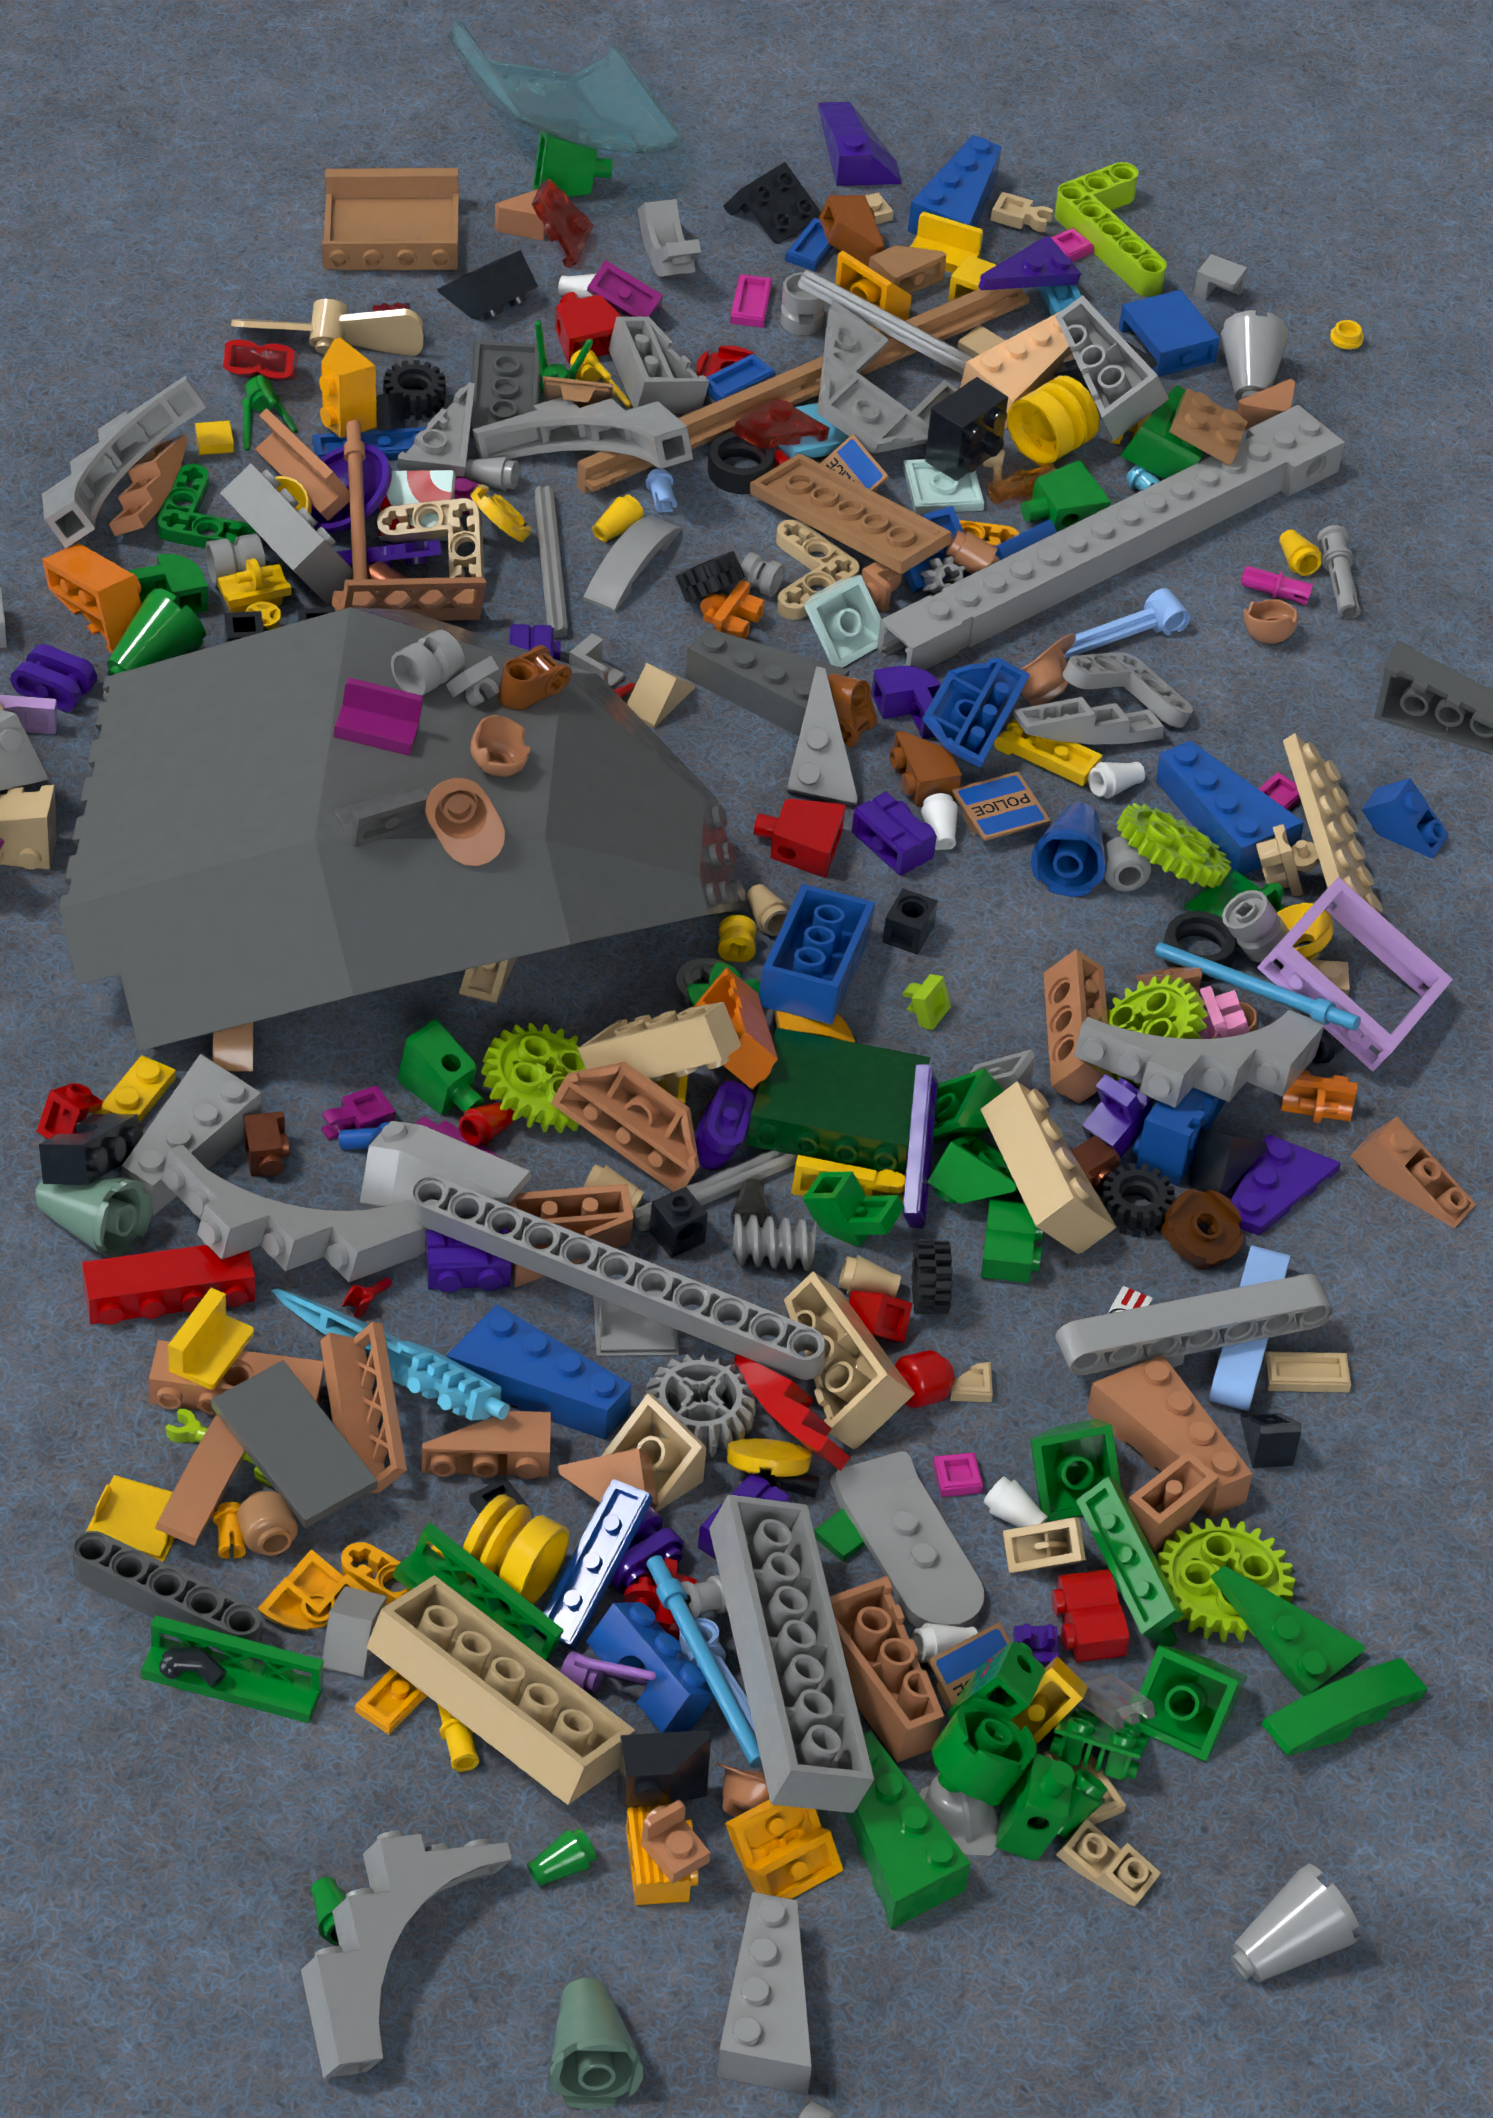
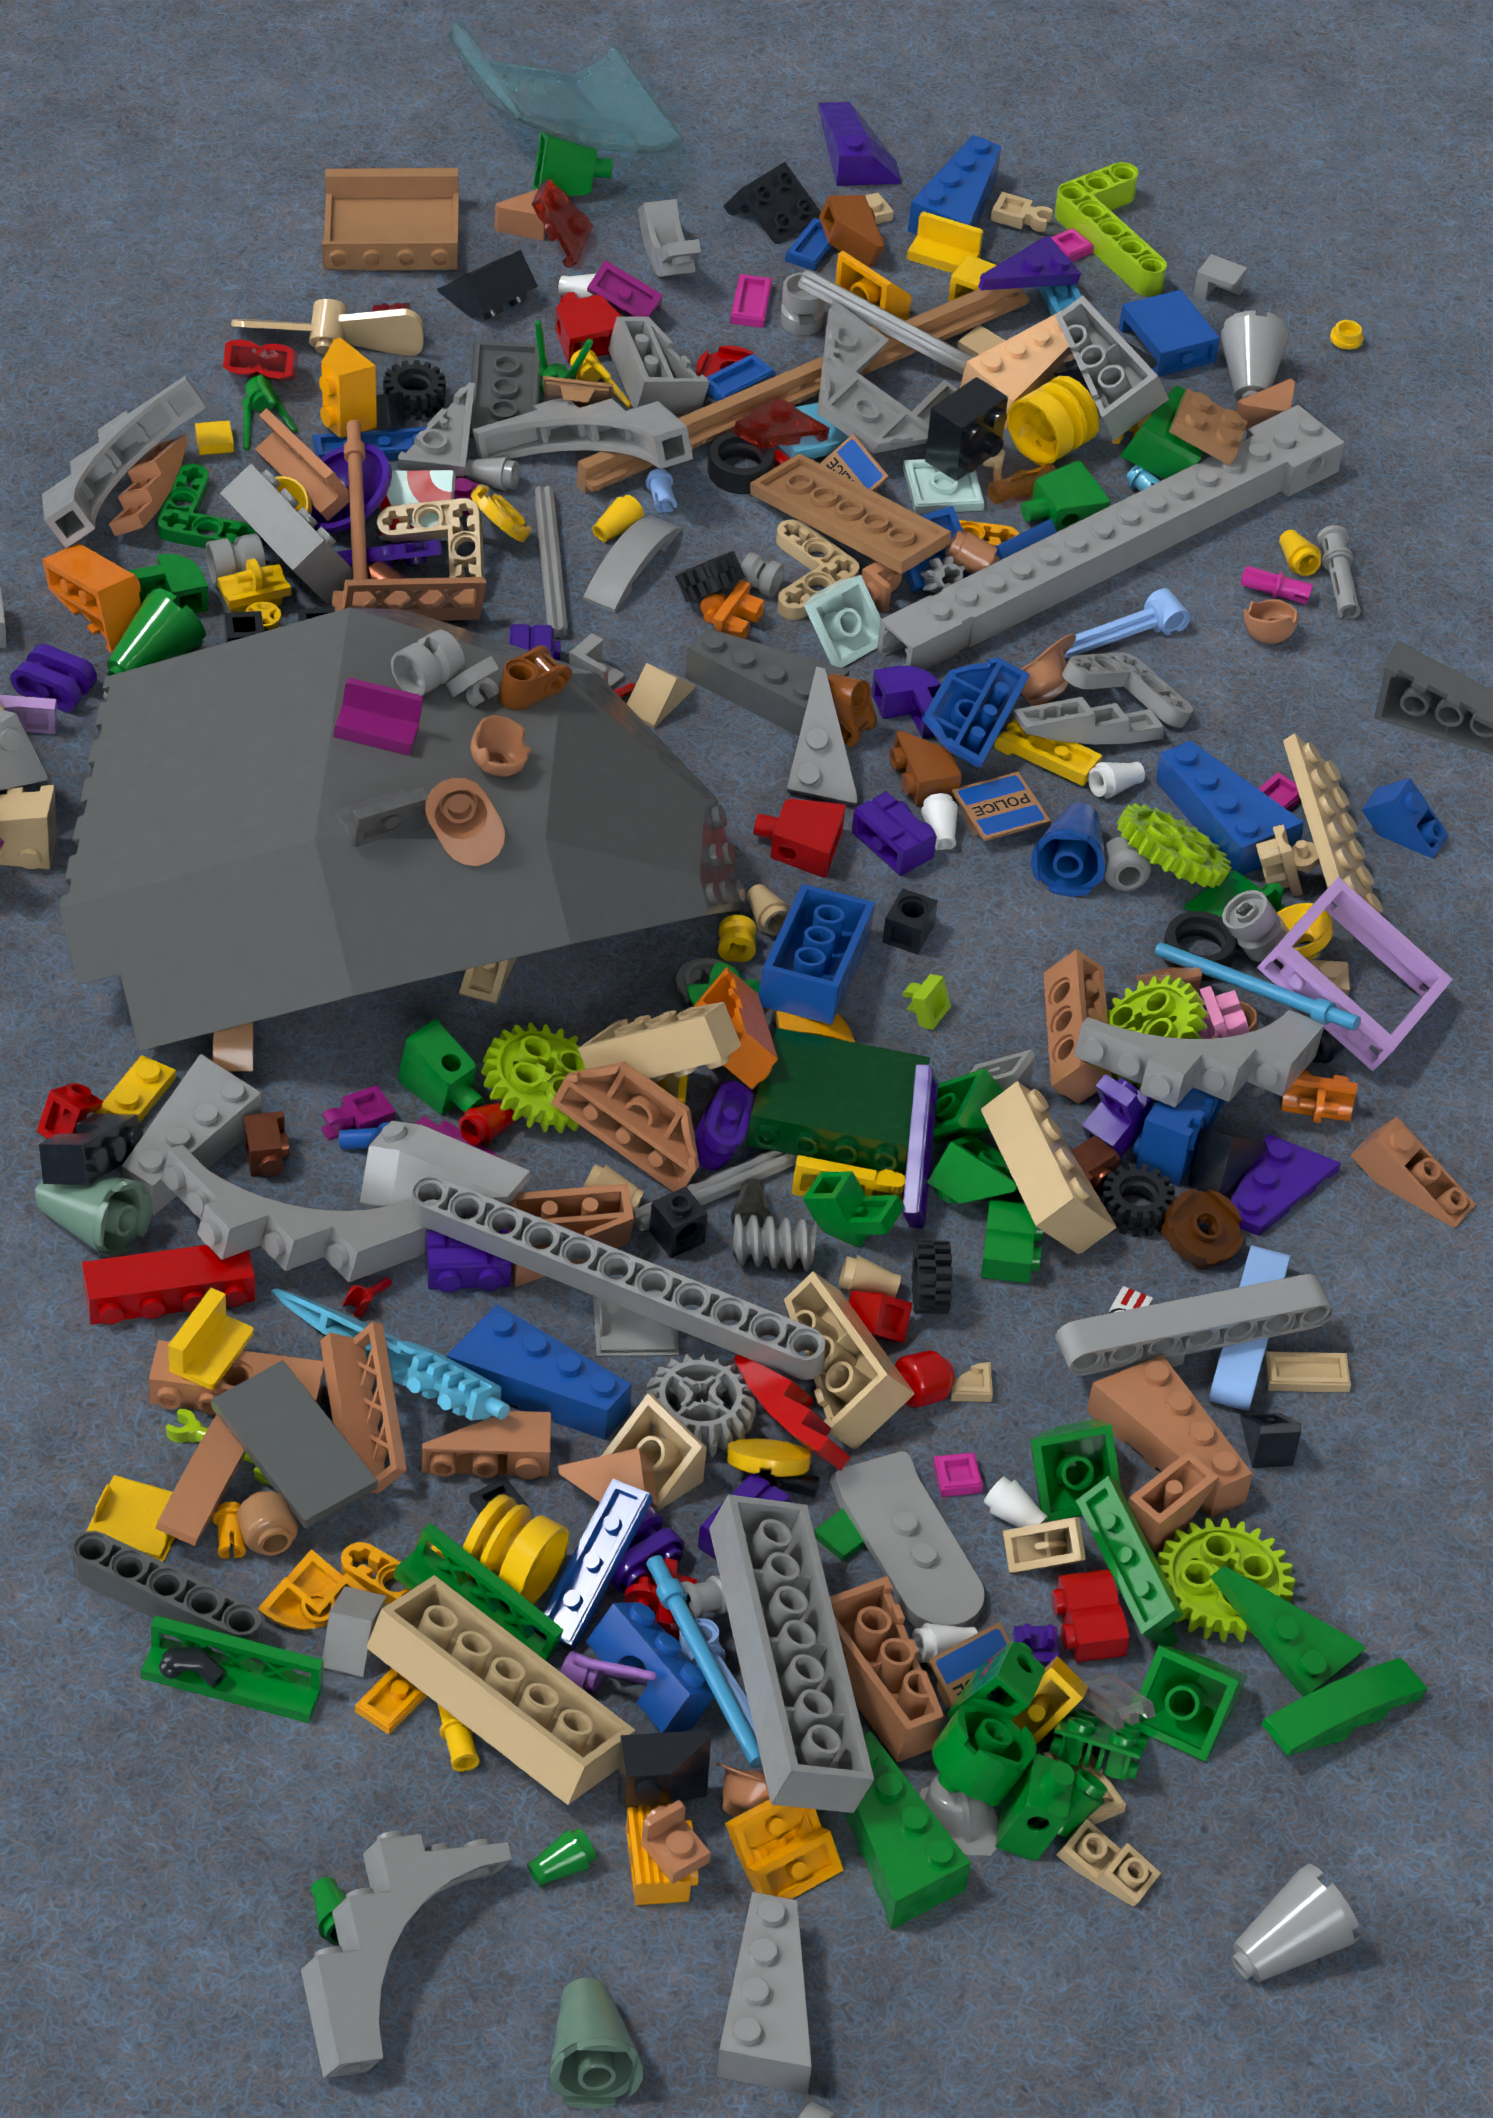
medium nougat slope [869,245,946,294] -> none

